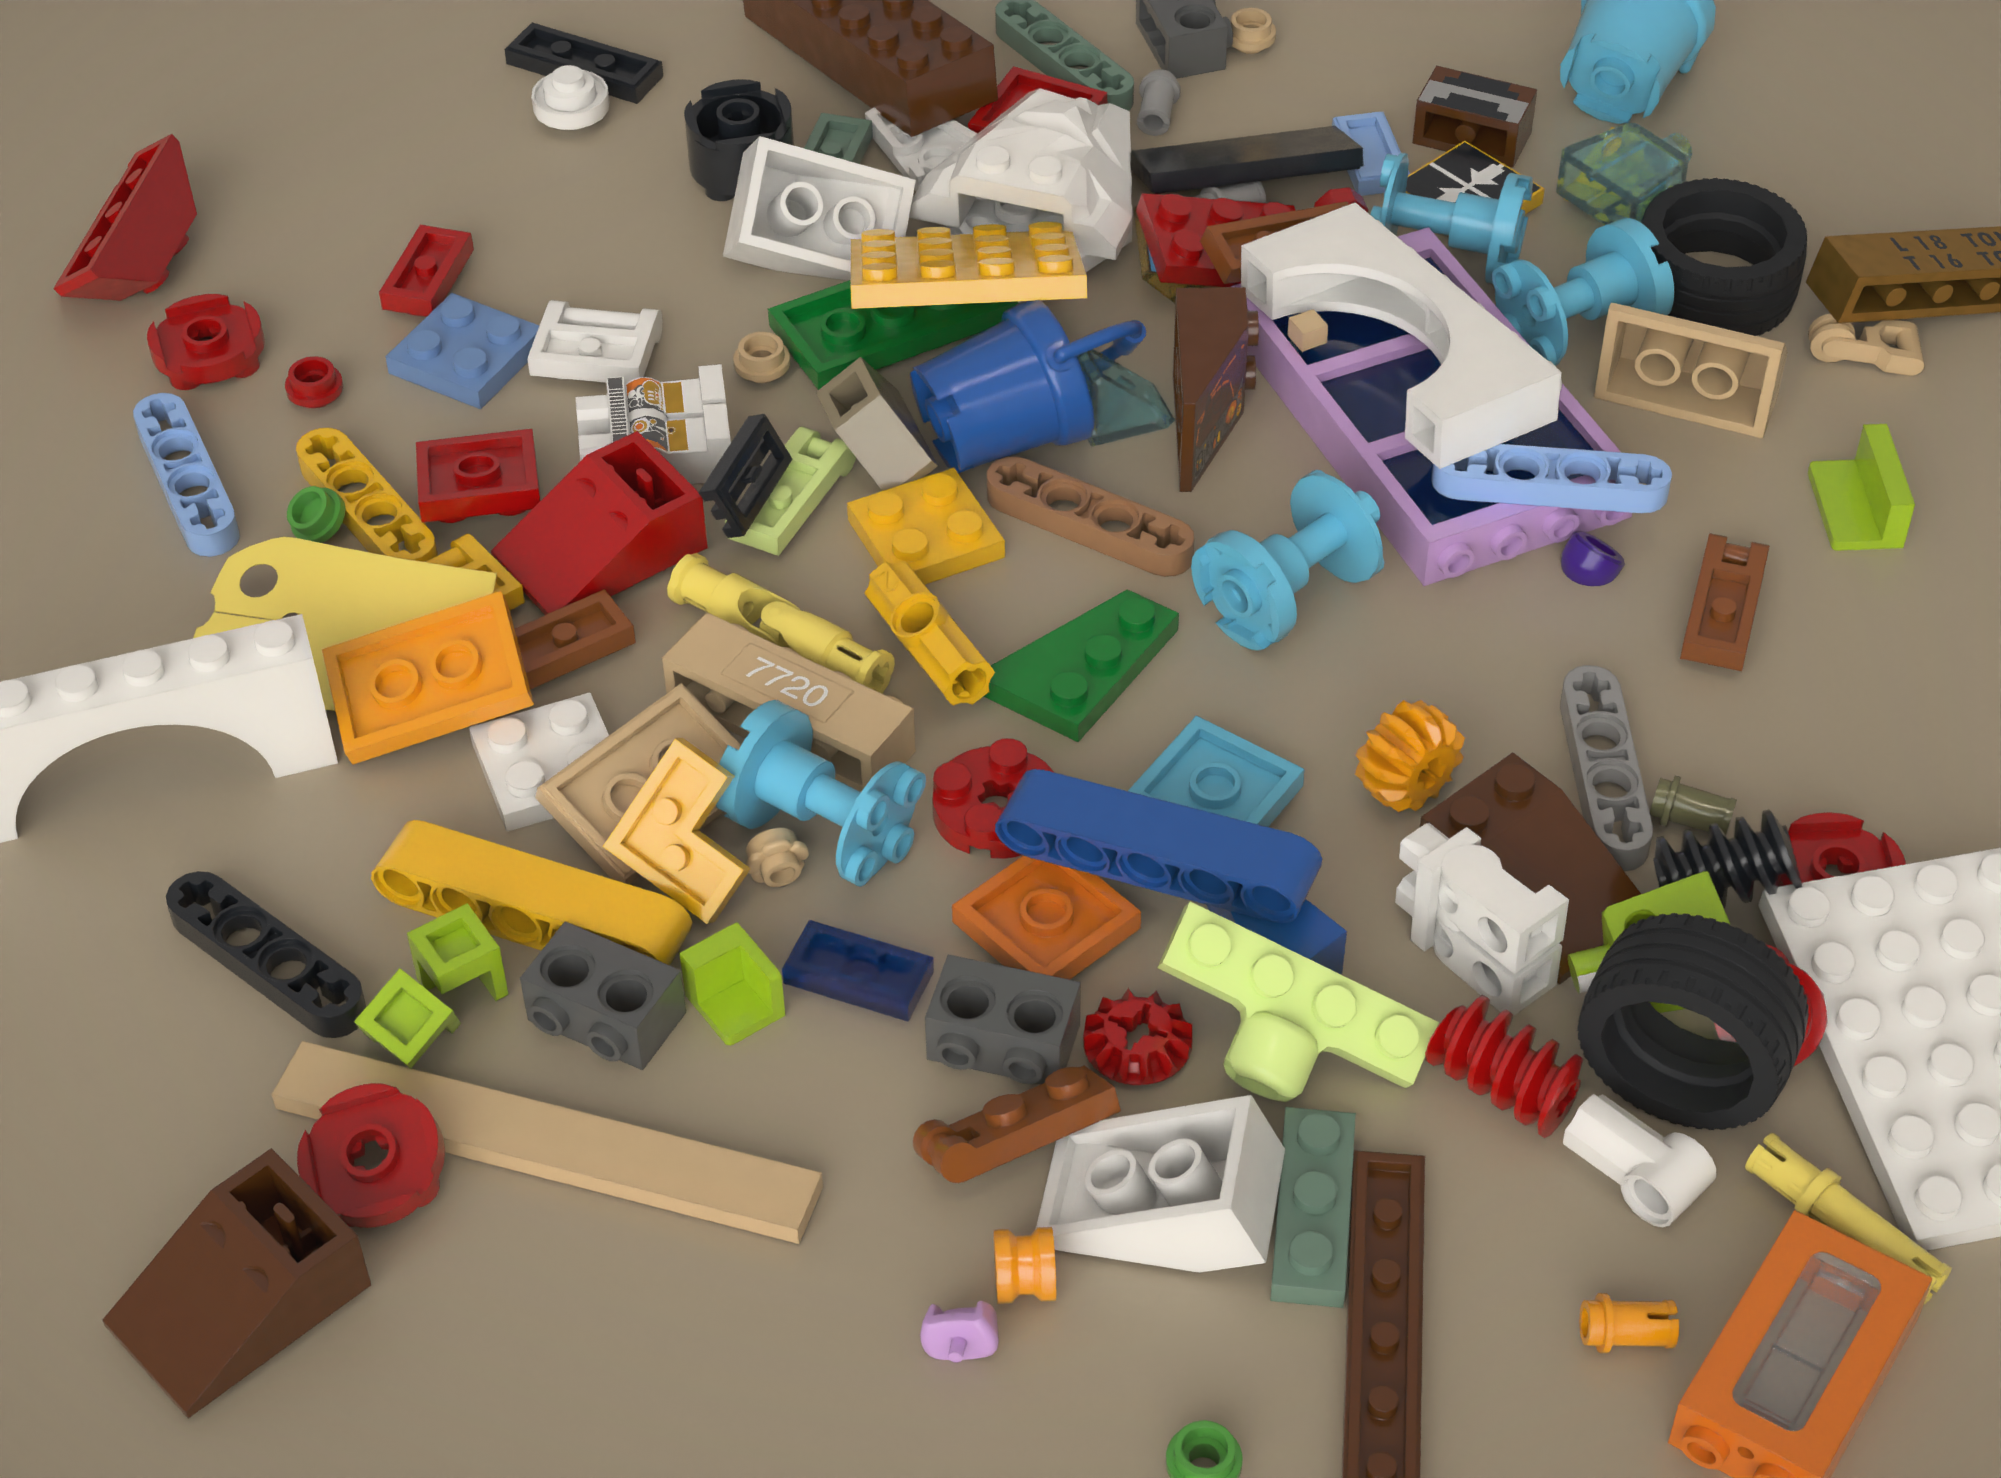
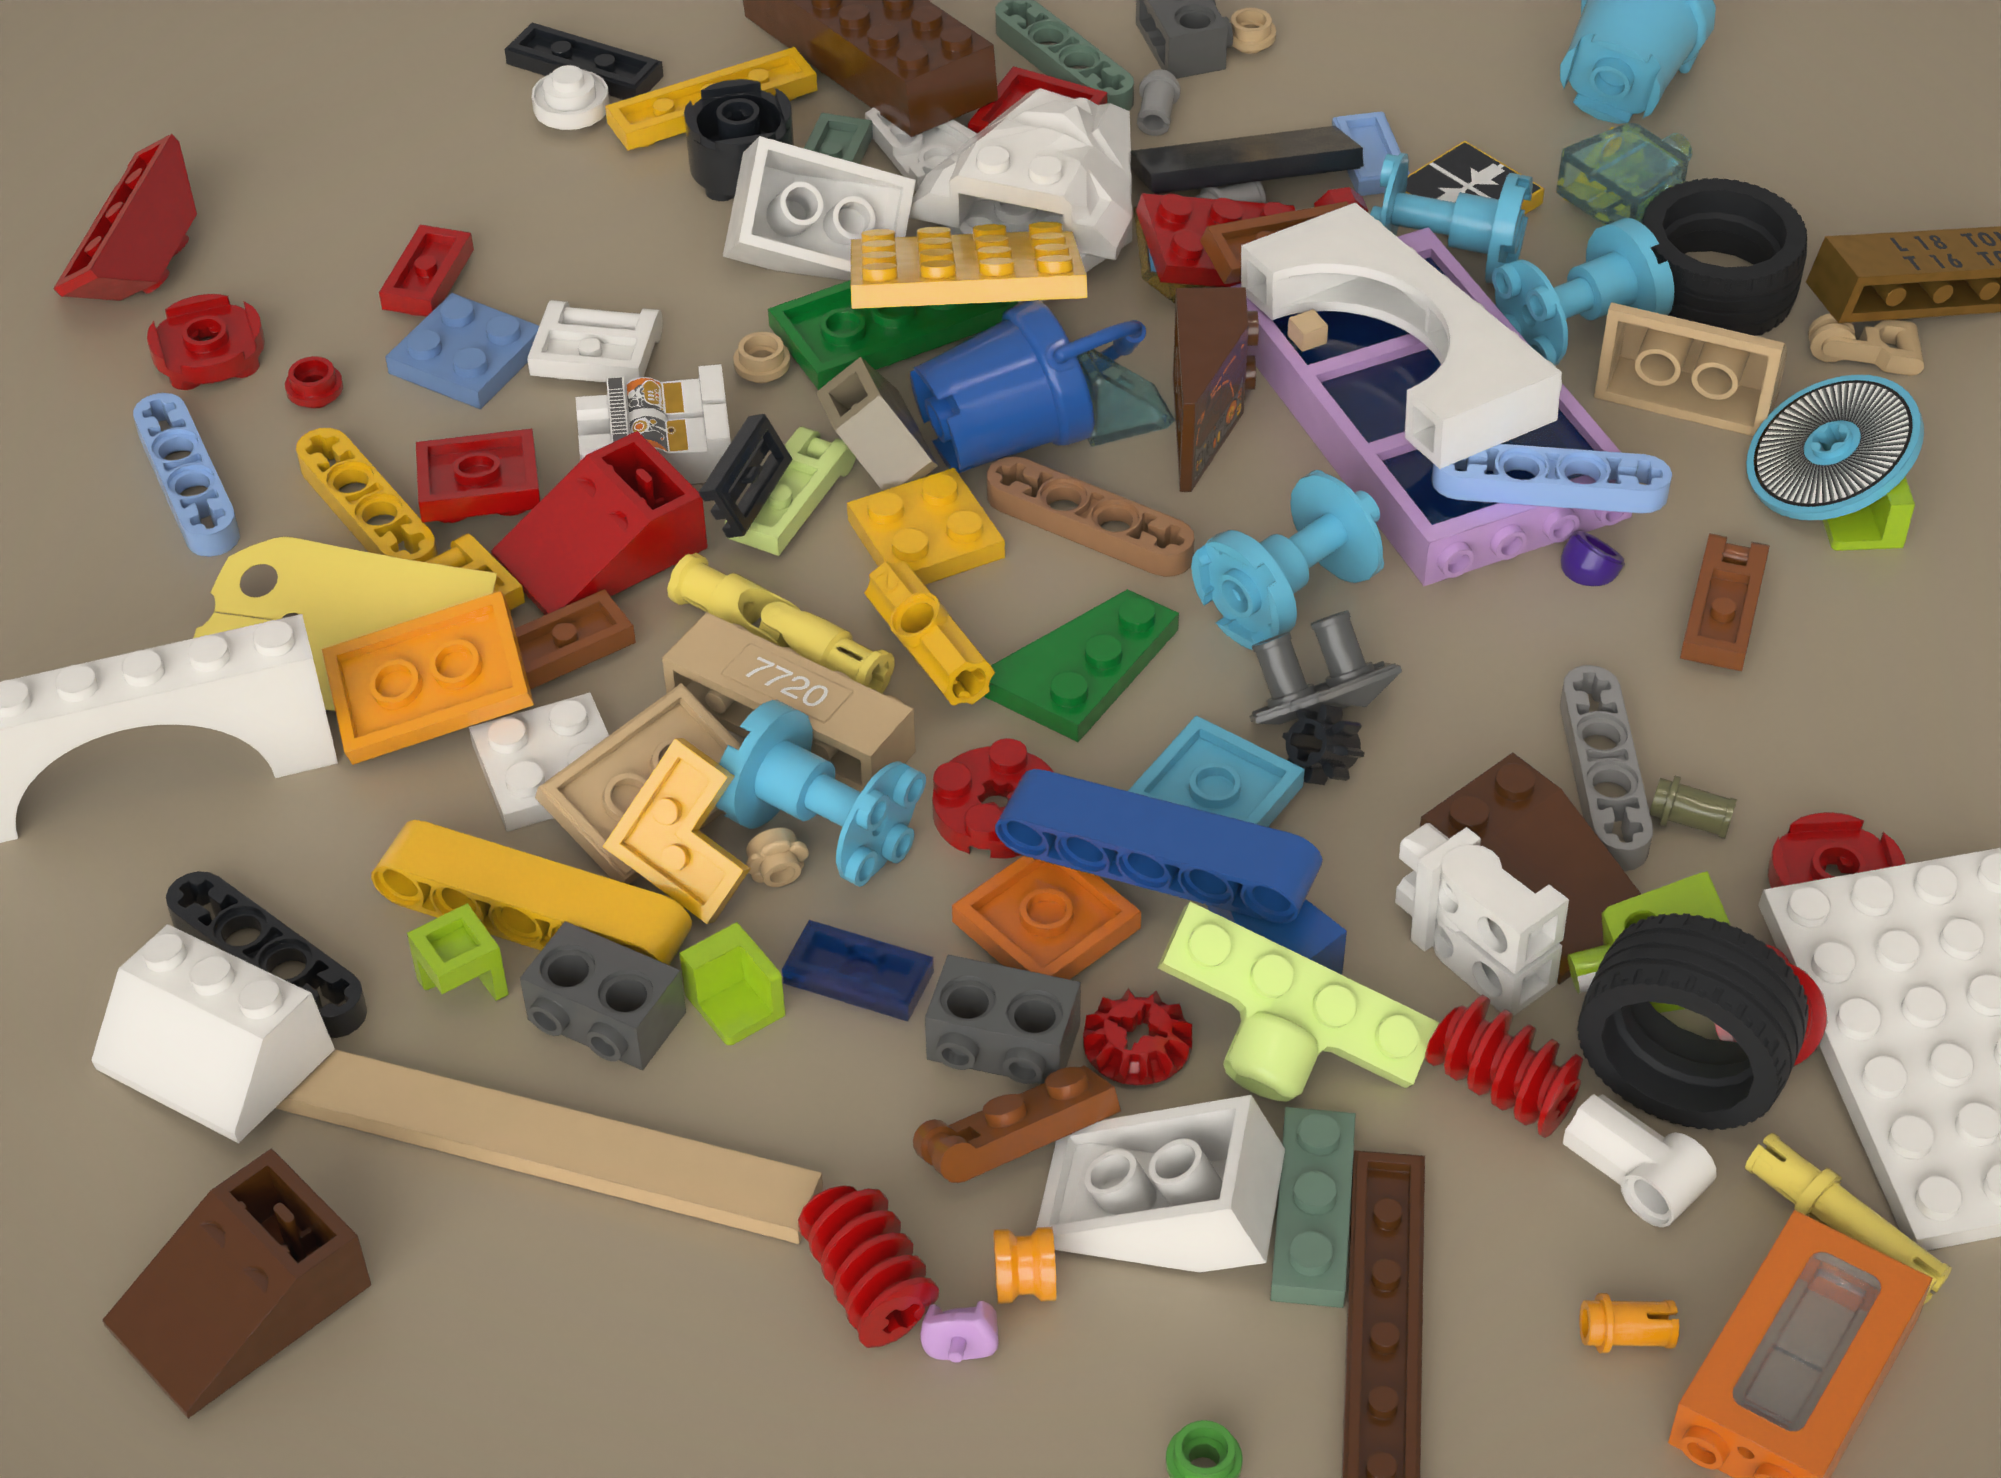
bright green plate [287,486,345,543] -> none
red plate [297,1083,445,1228] -> none
lime panel [354,968,461,1069] -> none
light orange gear [1355,700,1465,812] -> none
reddish brown brick [1412,65,1537,168] -> none
black piece [1653,809,1803,908] -> none
none -> white slope [92,924,335,1143]
none -> yellow plate [605,47,818,151]
none -> red piece [798,1185,939,1348]
none -> dark grey connector [1249,610,1402,725]
none -> black gear [1282,704,1365,785]
none -> piece [1746,375,1924,520]

